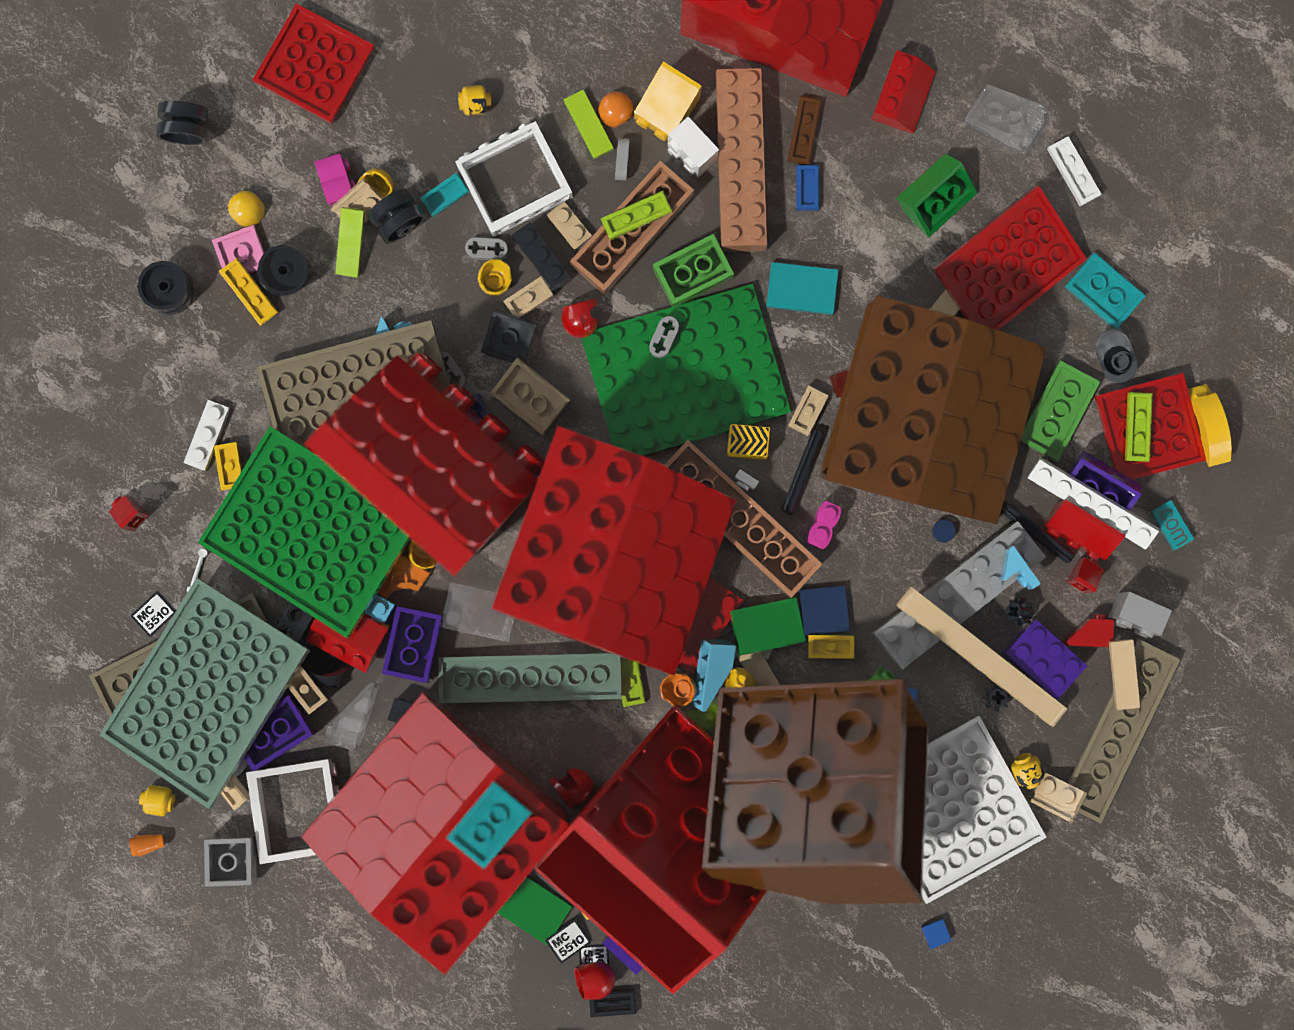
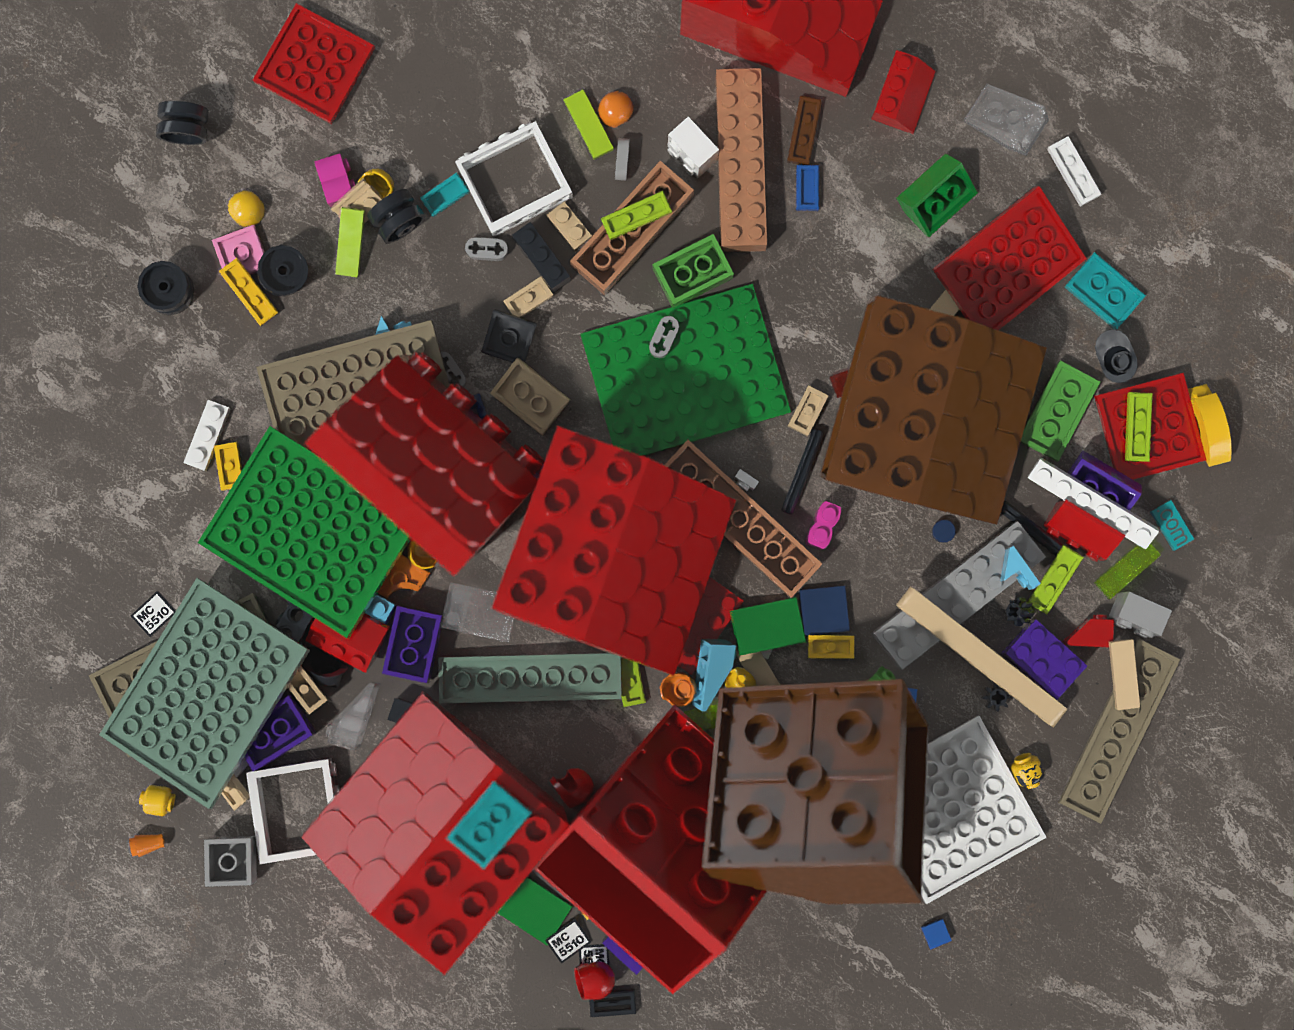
red slope [109,495,150,532] -> none
white hinge [187,549,208,593] -> none
yellow head [458,85,491,115] -> none
yellow hair [478,259,512,296] -> none
red helmet [561,298,599,338] -> none
yellow slope [634,61,702,141] -> none
piece [727,424,770,460] -> none
teal tile [766,262,838,315] -> none
tan plate [1030,772,1087,823] -> none
red slope [1066,557,1104,593] -> none
none -> lime tile [1027,545,1084,614]
none -> clear neon green tile [1094,543,1161,600]

